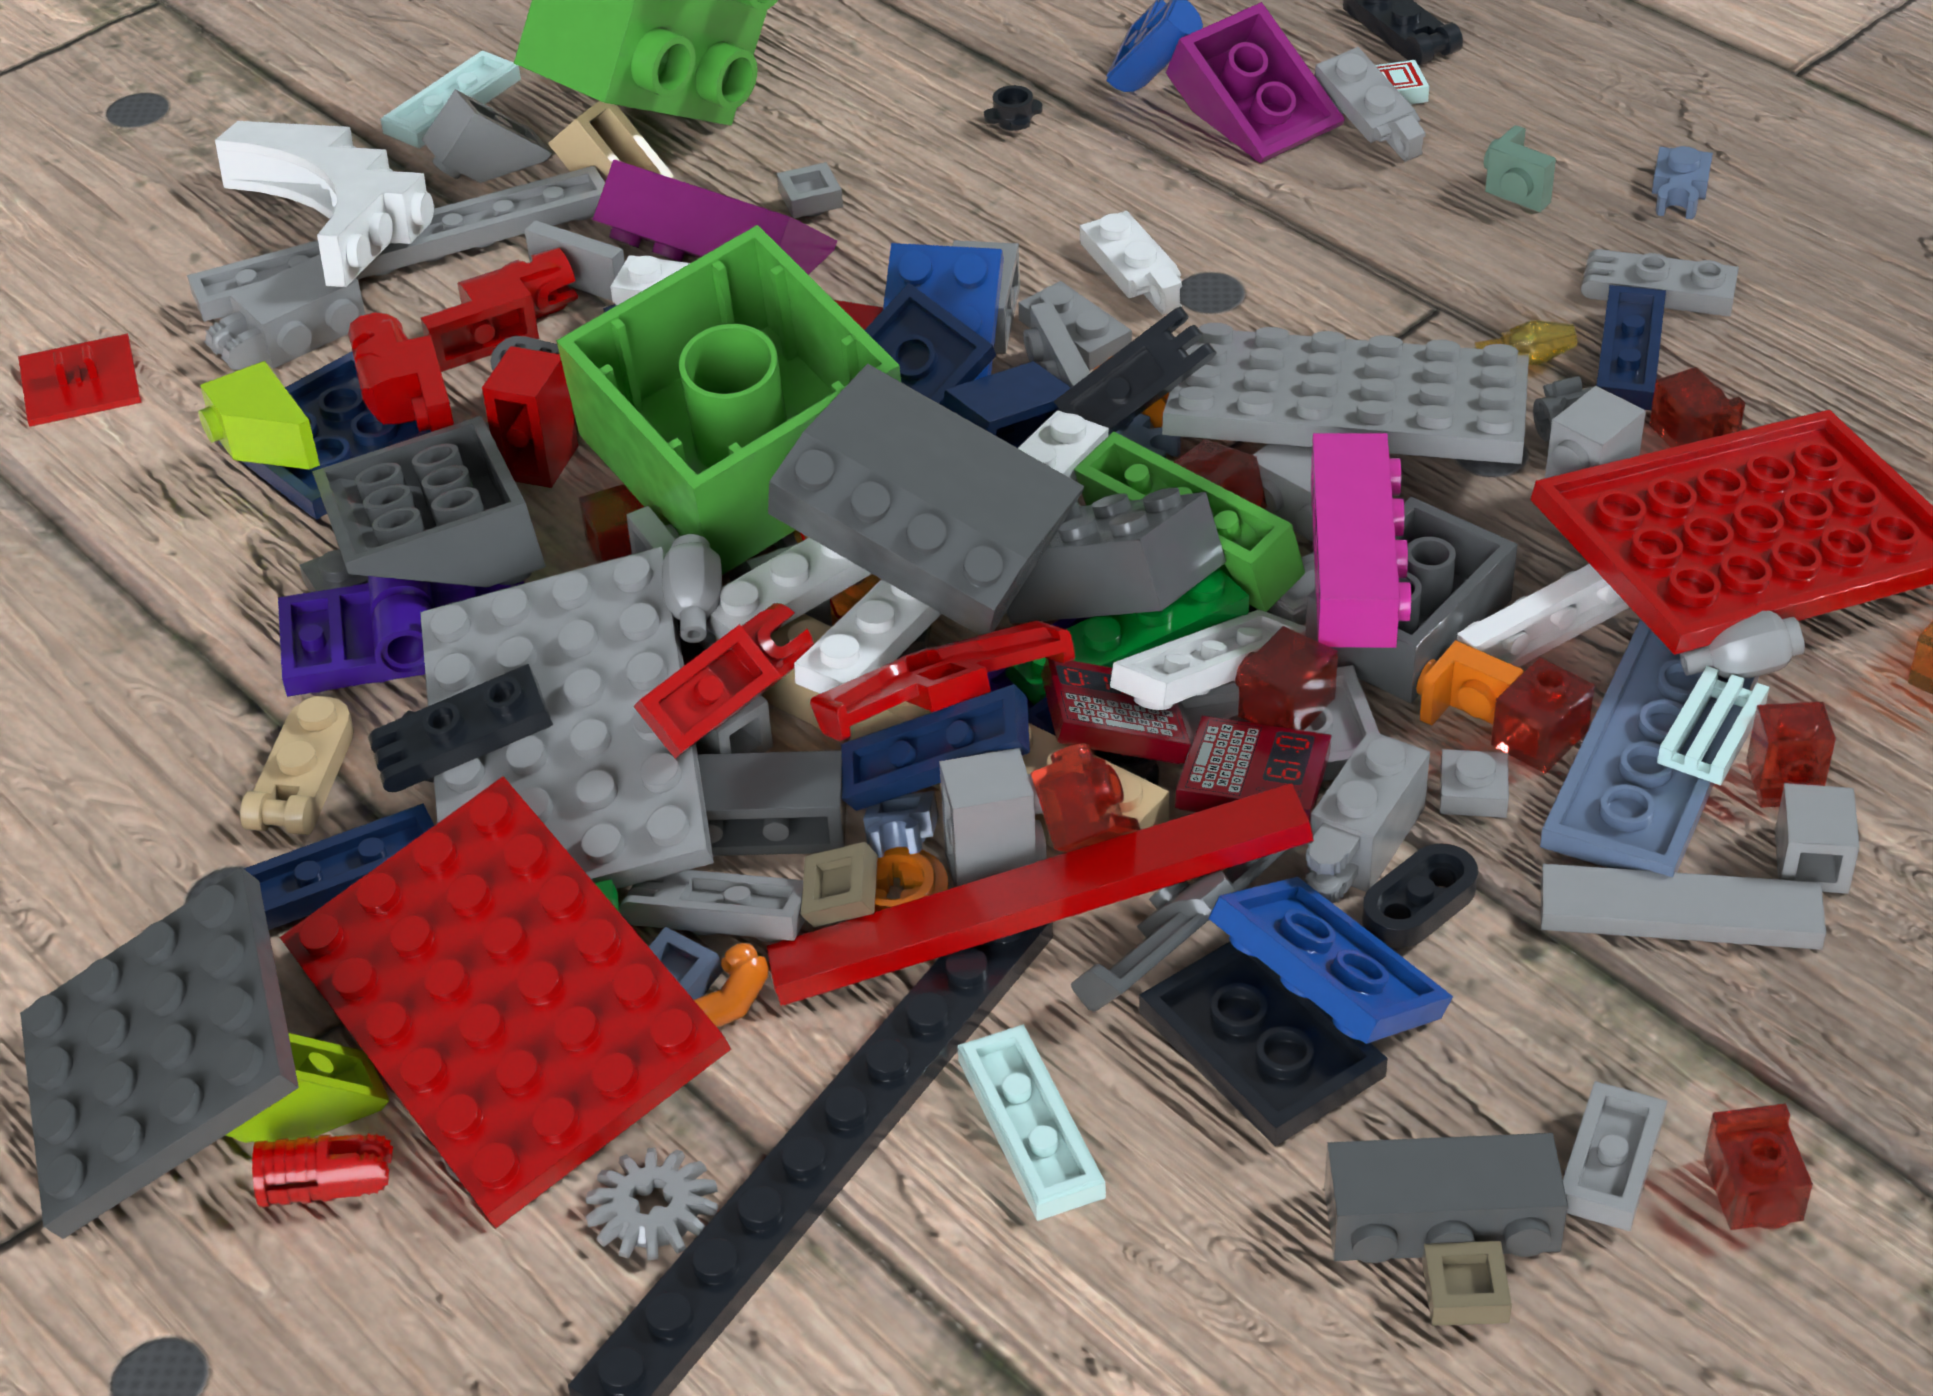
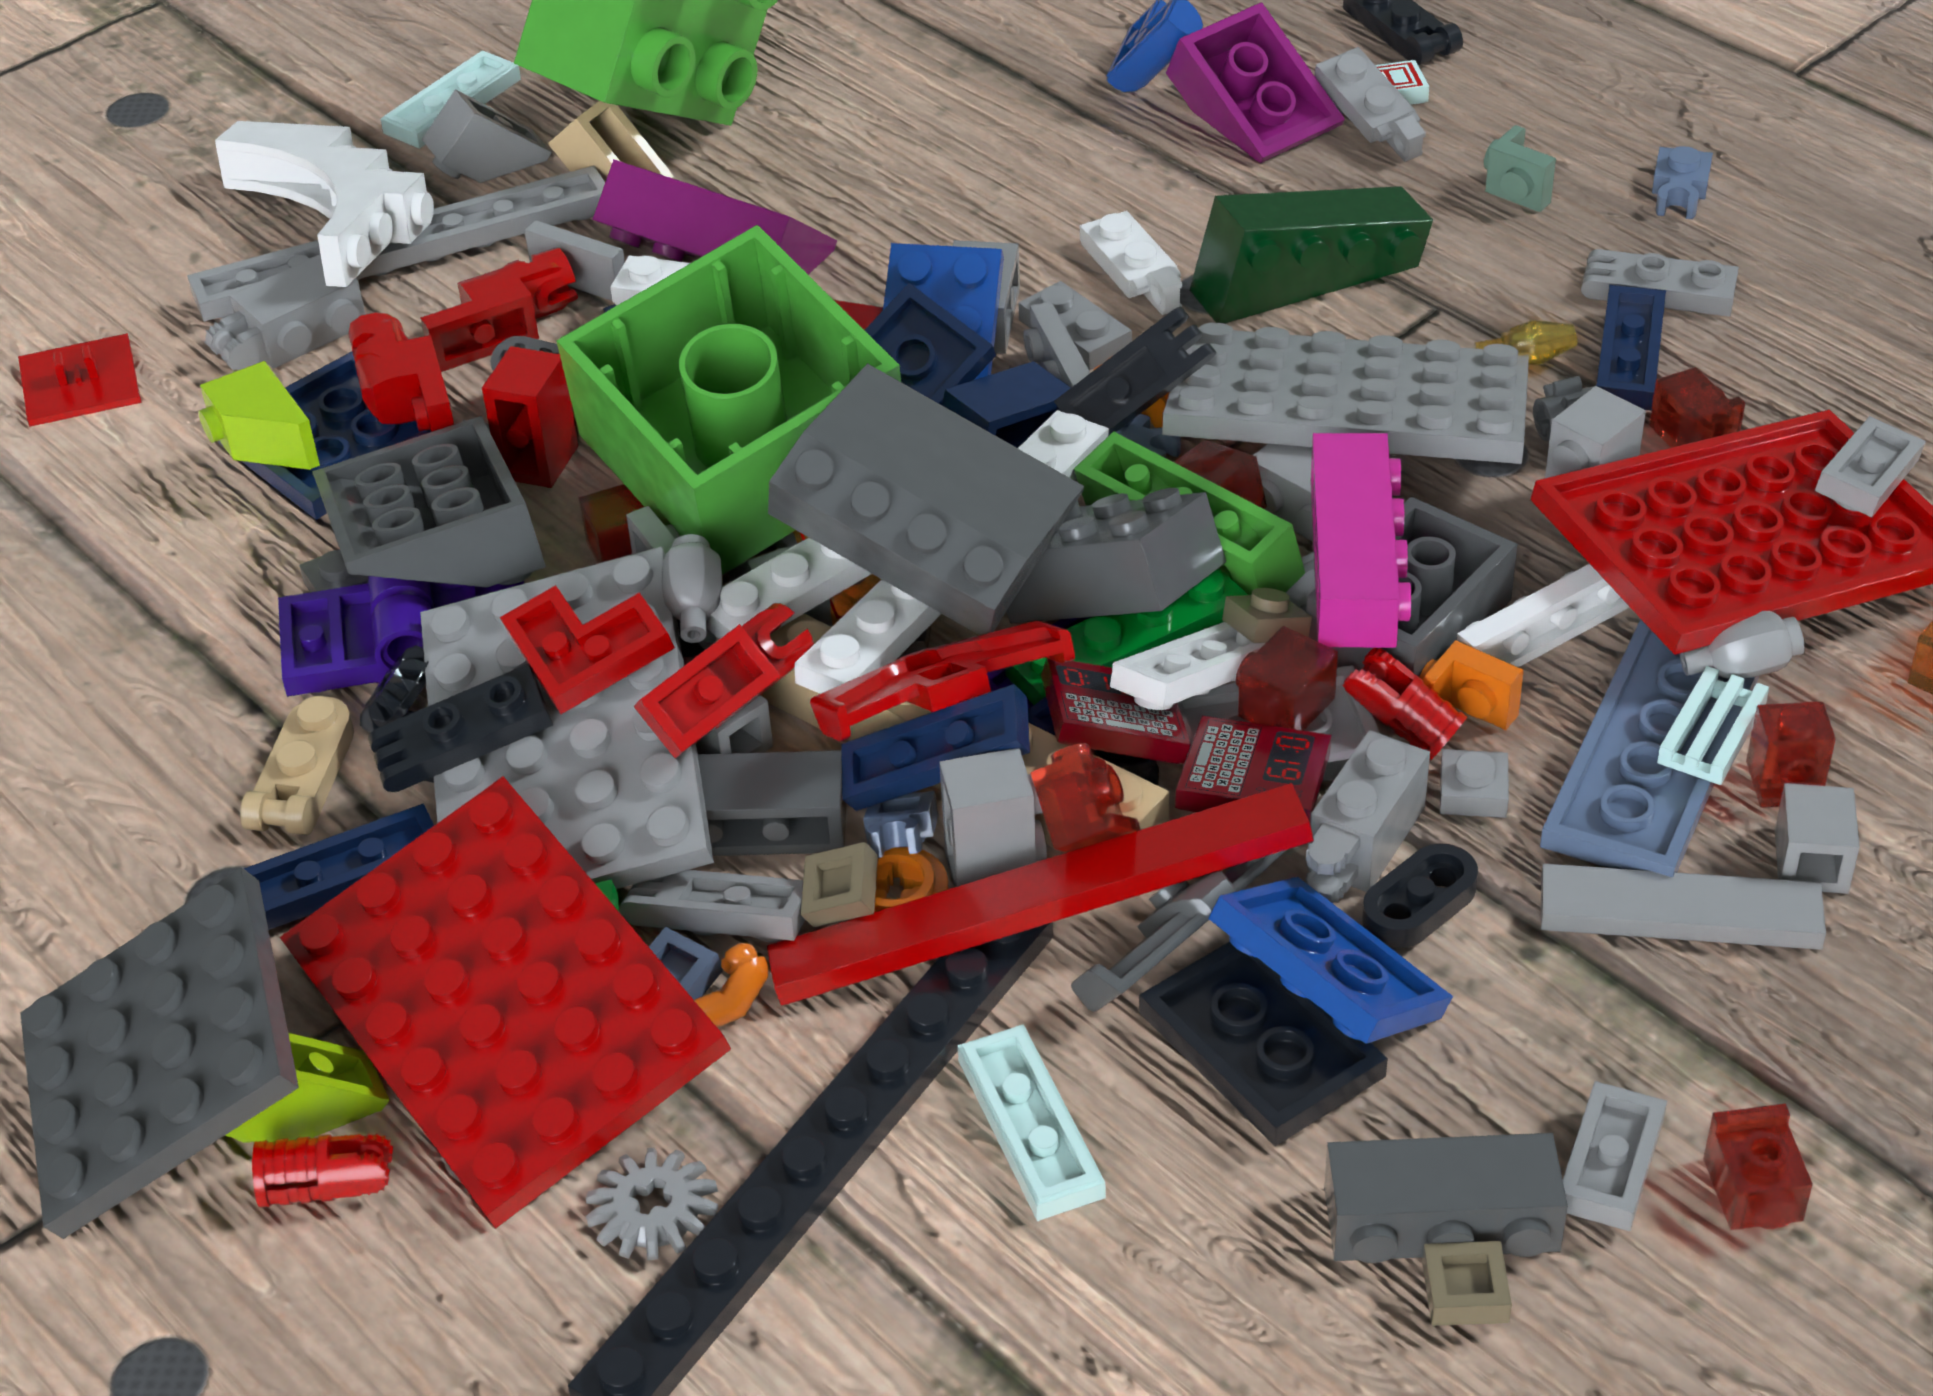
light grey plate [777,162,843,218] -> none
black plate [984,85,1043,131] -> none
clear red brick [1491,657,1595,774] -> none
none -> black gear [360,645,429,734]
none -> red plate [500,585,675,714]
none -> dark green wedge [1190,186,1433,324]
none -> dark tan plate [1222,588,1312,643]
none -> red hinge [1342,648,1467,762]
none -> light grey plate [1815,416,1926,517]

